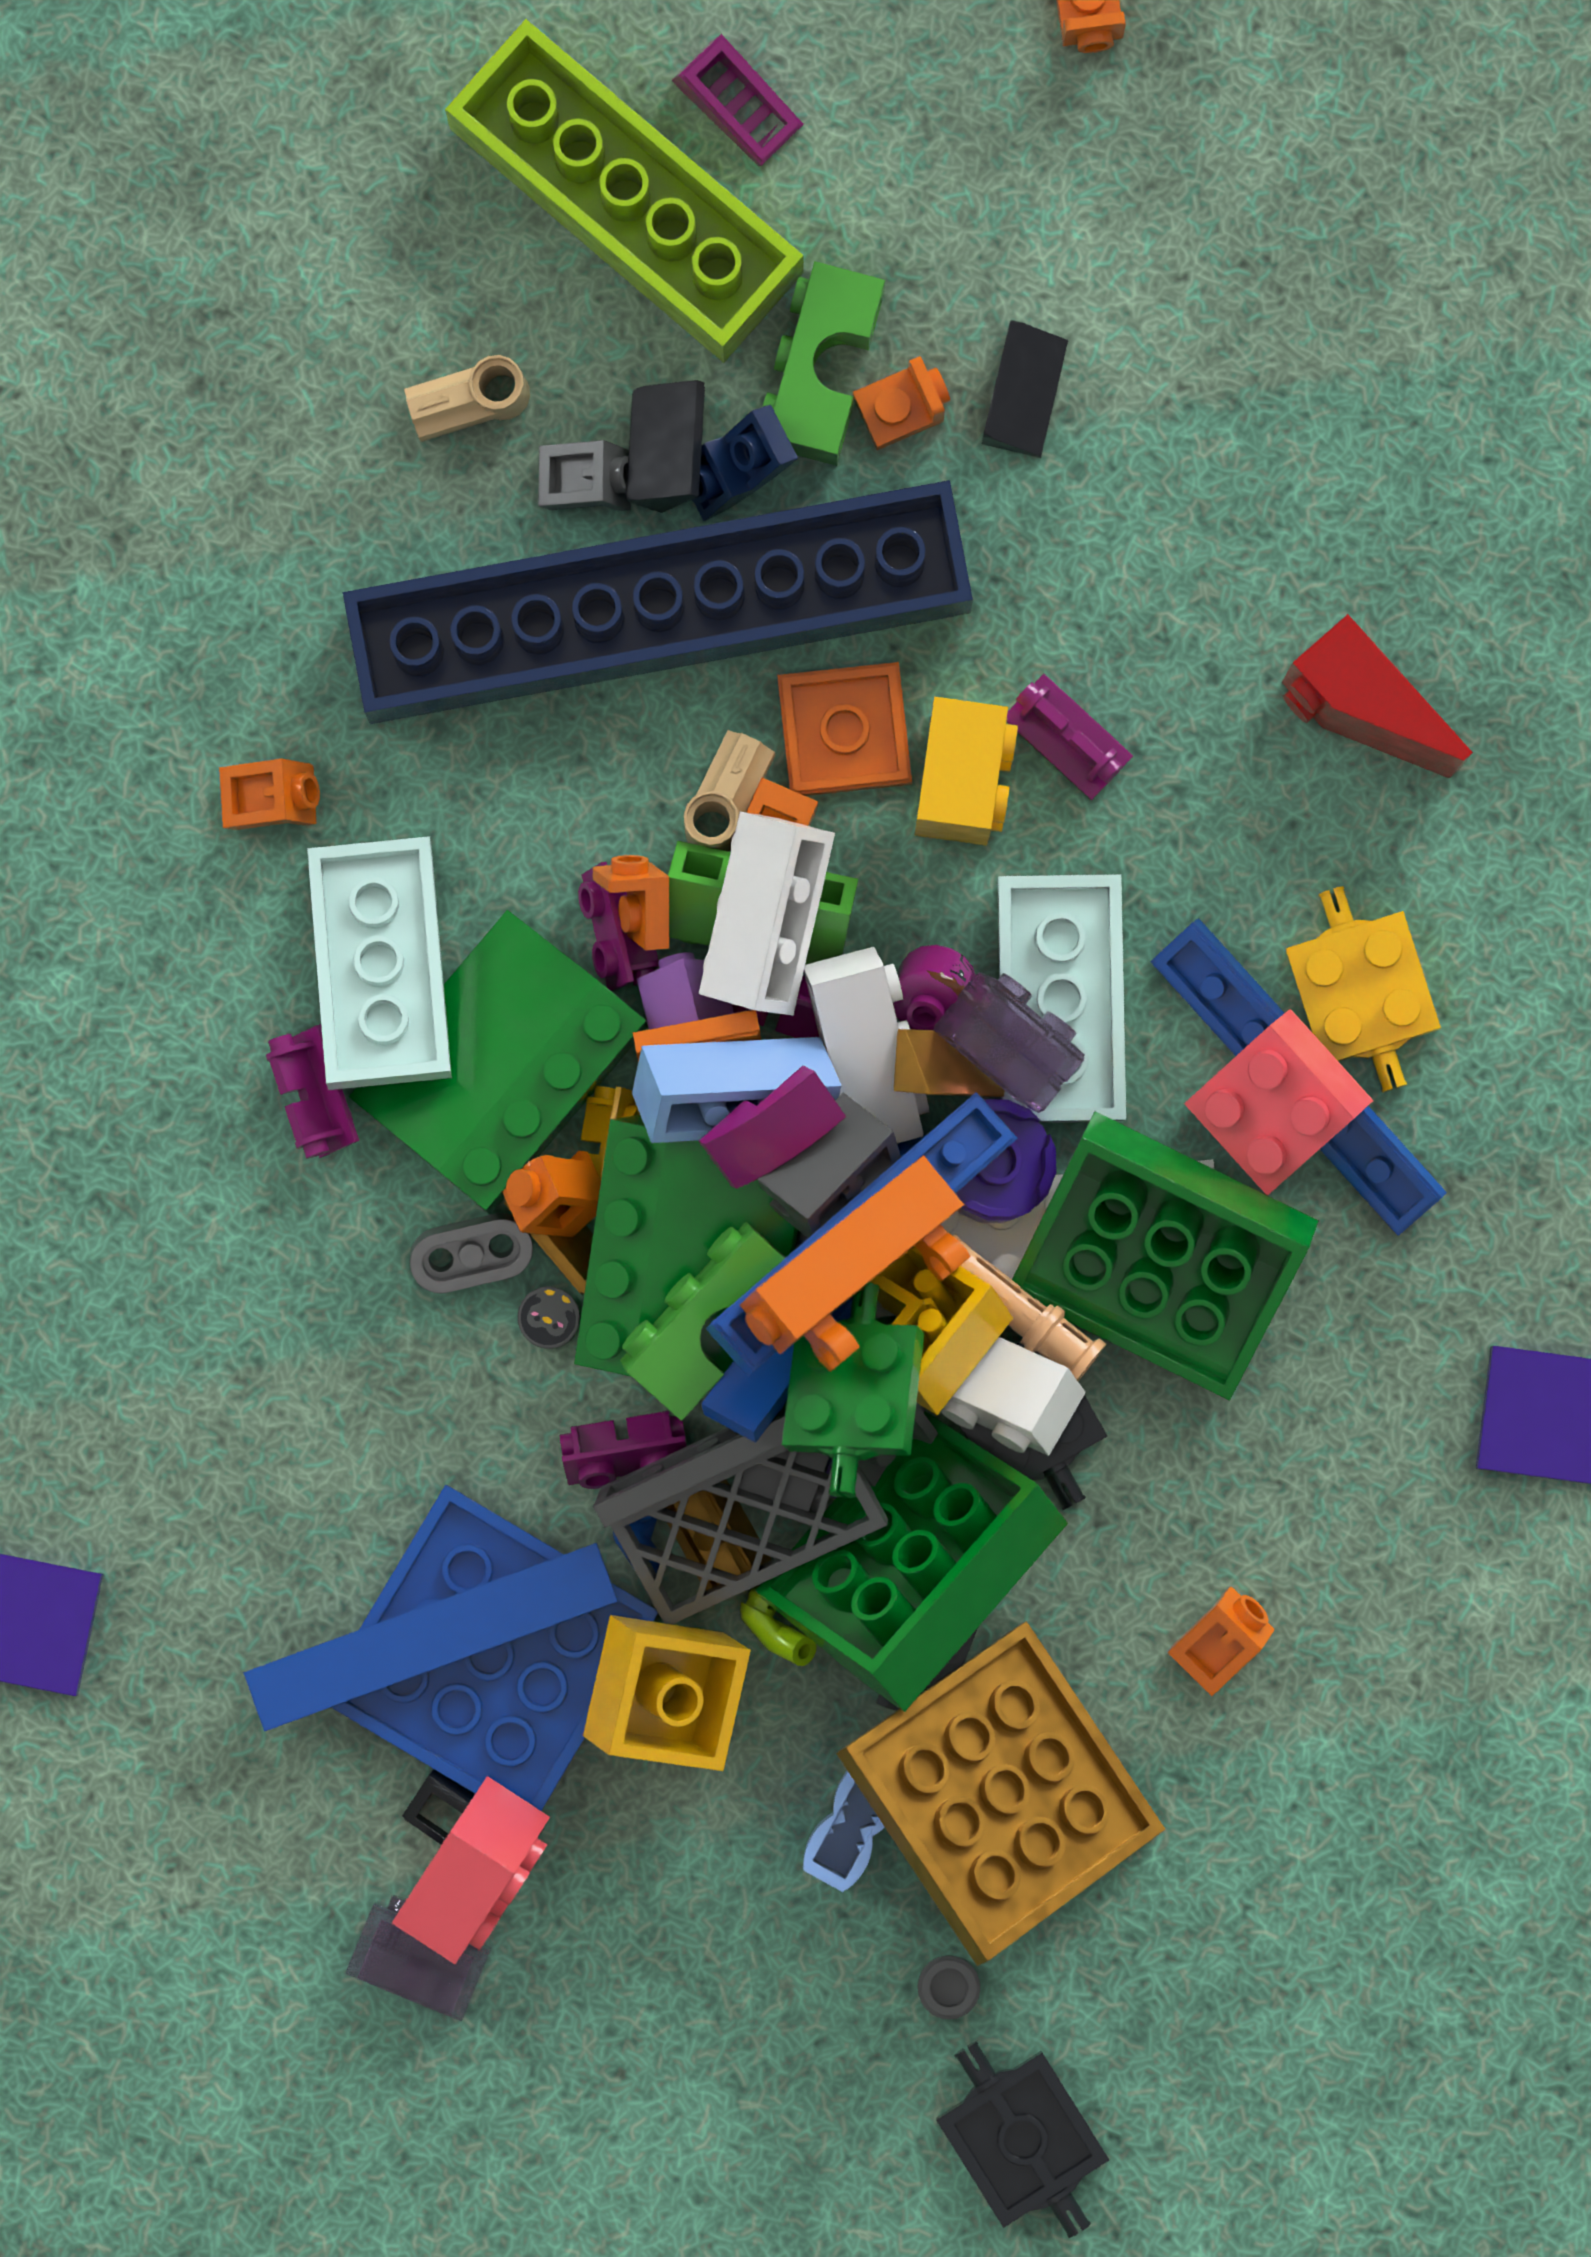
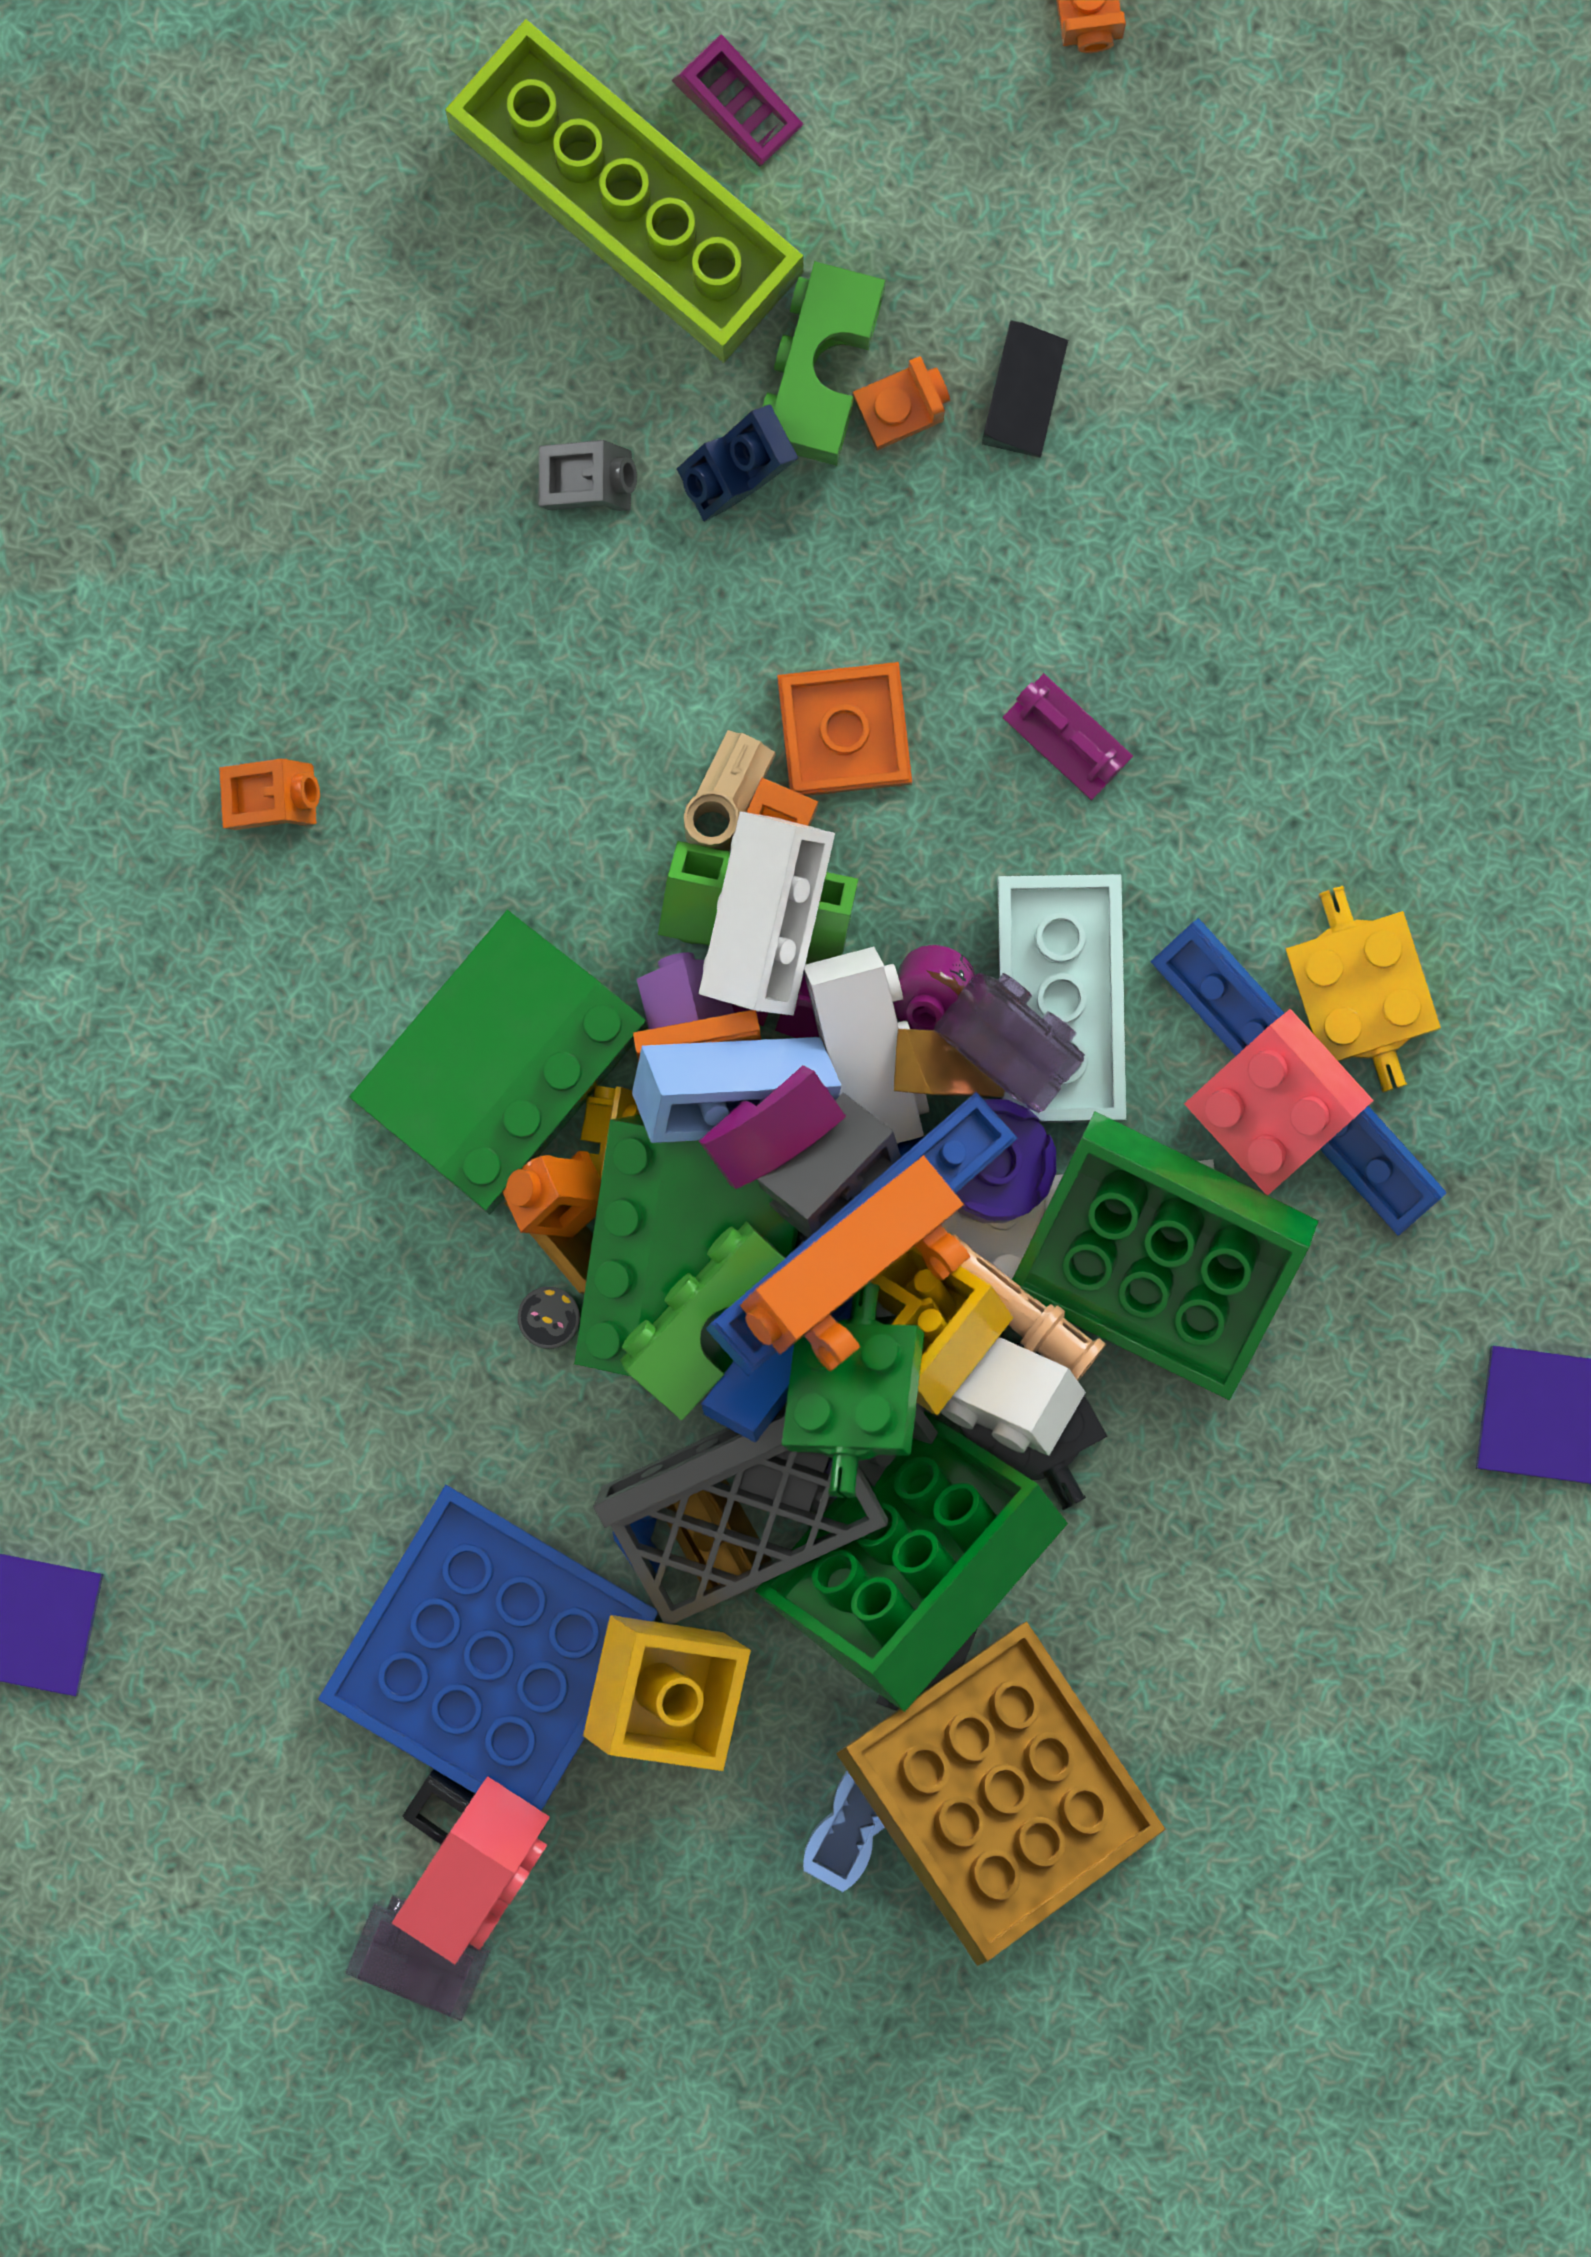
blue tile [243,1543,618,1732] -> none
magenta hinge [266,1024,359,1159] -> none
light aqua plate [307,836,452,1090] -> none
dark blue brick [342,480,973,724] -> none
tan piece [404,355,530,442] -> none
flat silver plate [410,1213,533,1293] -> none
magenta hinge [559,1410,686,1489] -> none
magenta hinge [578,861,659,992] -> none
orange bracket [593,855,669,951] -> none
black slope [626,380,705,513] -> none
lime arm [740,1586,816,1666] -> none
yellow brick [915,697,1018,846] -> none
dark grey tile [918,1955,980,2019] -> none
black plate [936,2041,1109,2238] -> none
orange bracket [1168,1587,1274,1696] -> none
red slope [1282,614,1473,778] -> none

